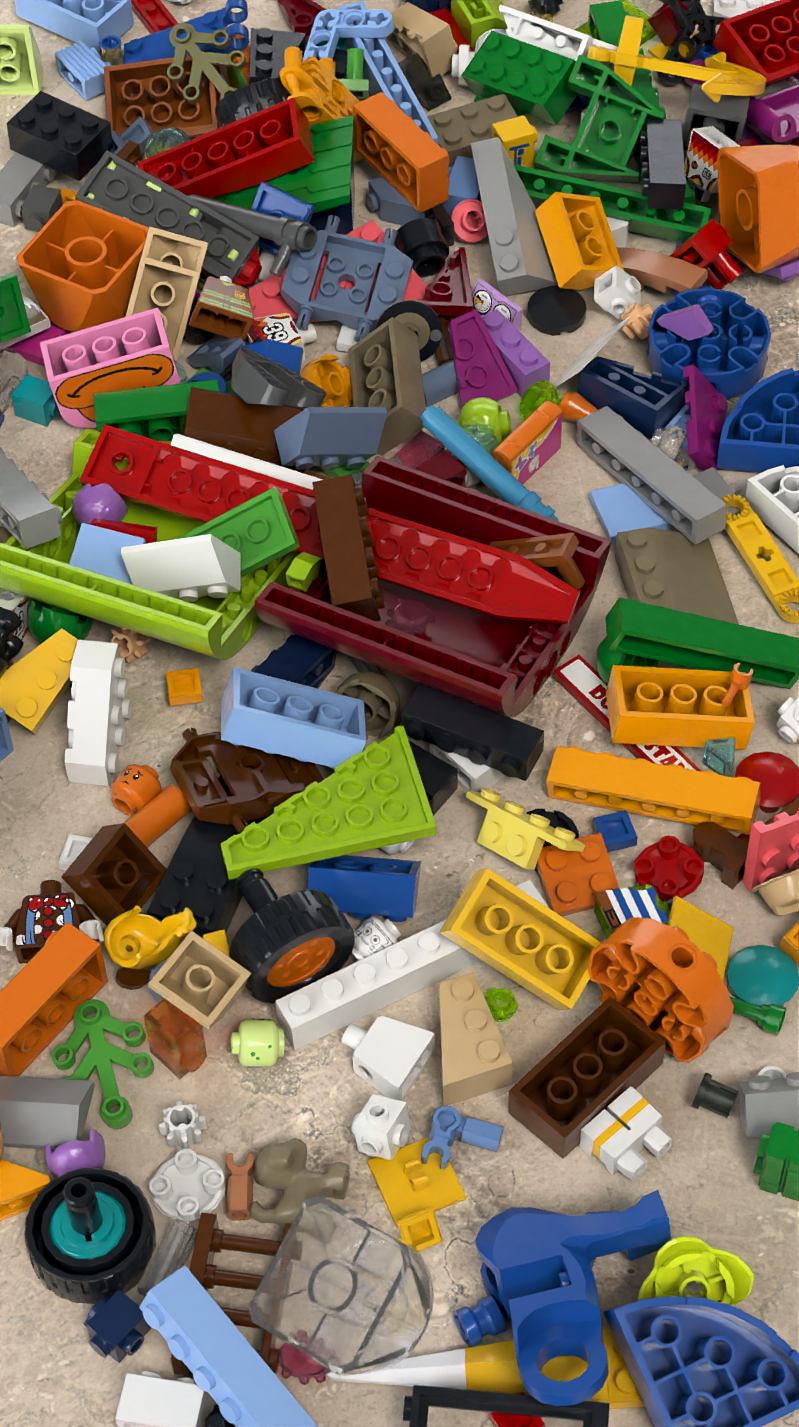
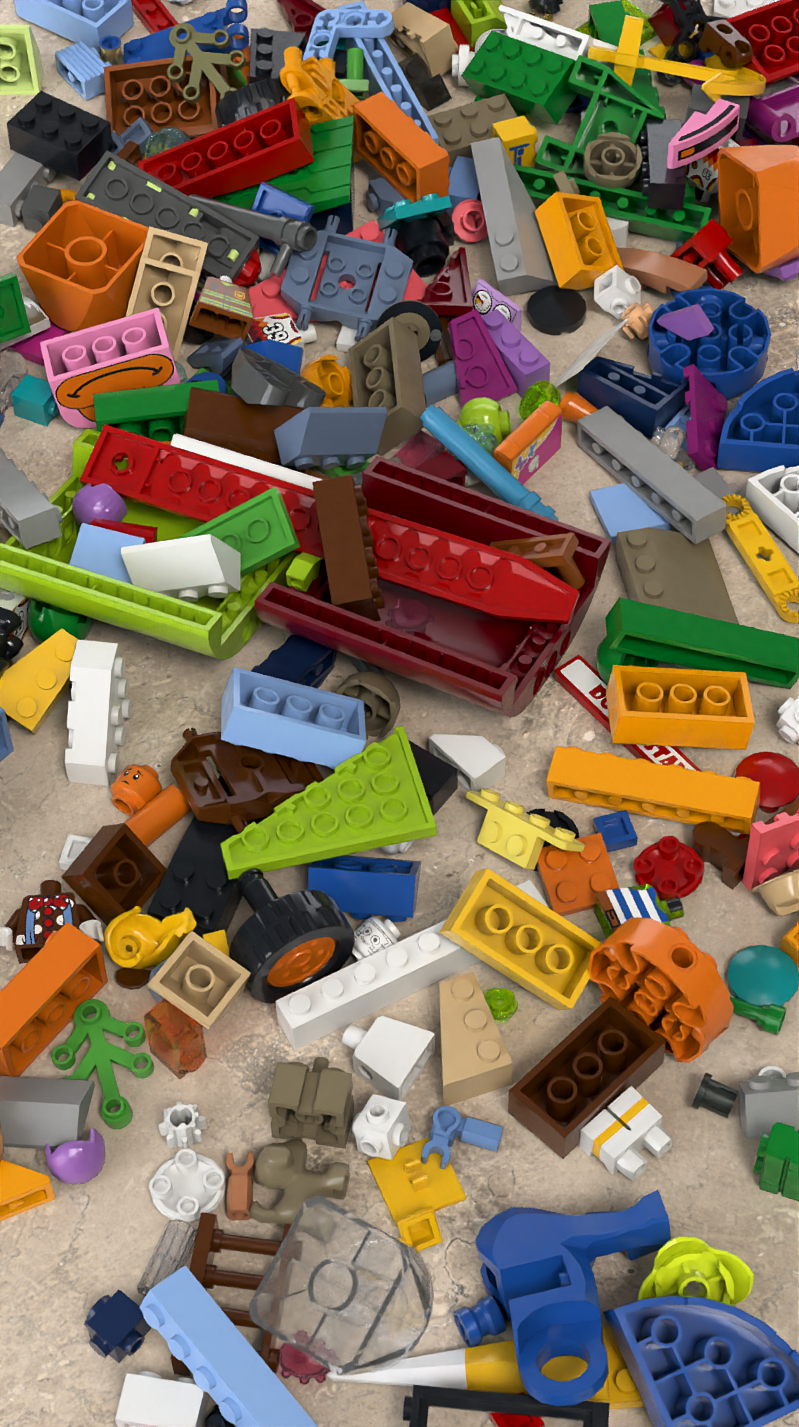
black wheel [24,1168,156,1304] -> none
light nougat gear [109,626,151,663] -> none
light orange plate [166,668,203,706] -> none
yellowish green head [230,1019,284,1067] -> none
black brick [401,683,544,781] -> none
yellow piece [668,896,734,980] -> none
clear light blue slope [702,738,735,777] -> none
orange hand [721,663,753,707] -> none
none -> dark tan brick [268,1057,354,1149]
none -> teal plate [377,193,452,233]
none -> dark tan plate [553,170,580,195]
none -> dark tan cylinder [583,132,642,189]
none -> bright pink slope [667,99,740,169]
none -> reddish brown leg [698,19,753,68]

